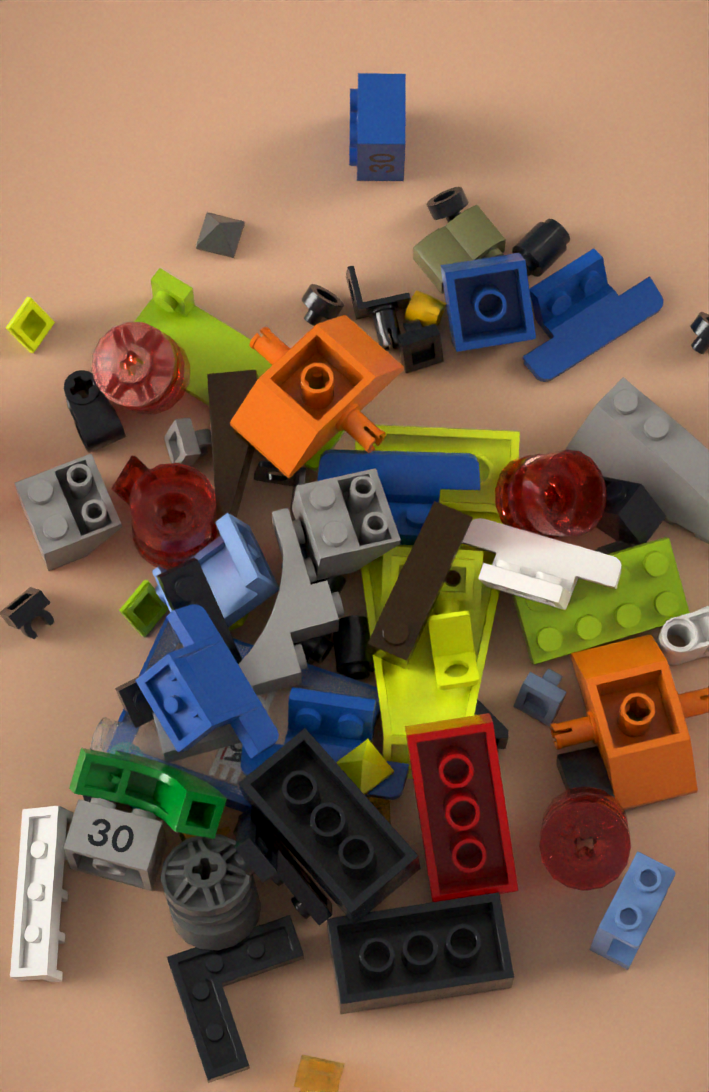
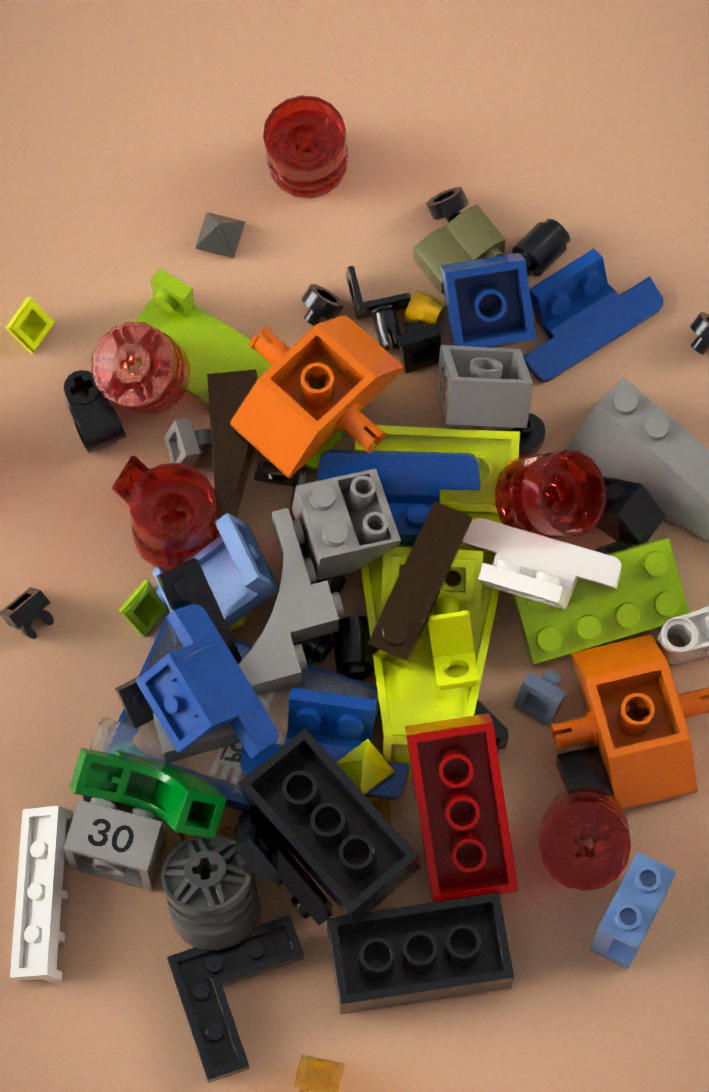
light grey slope [15,453,122,571] -> none
blue brick [349,73,406,181] -> none
none -> clear red wheel [263,95,349,198]
none -> light grey brick [435,345,533,431]
none -> black tile [513,413,546,456]

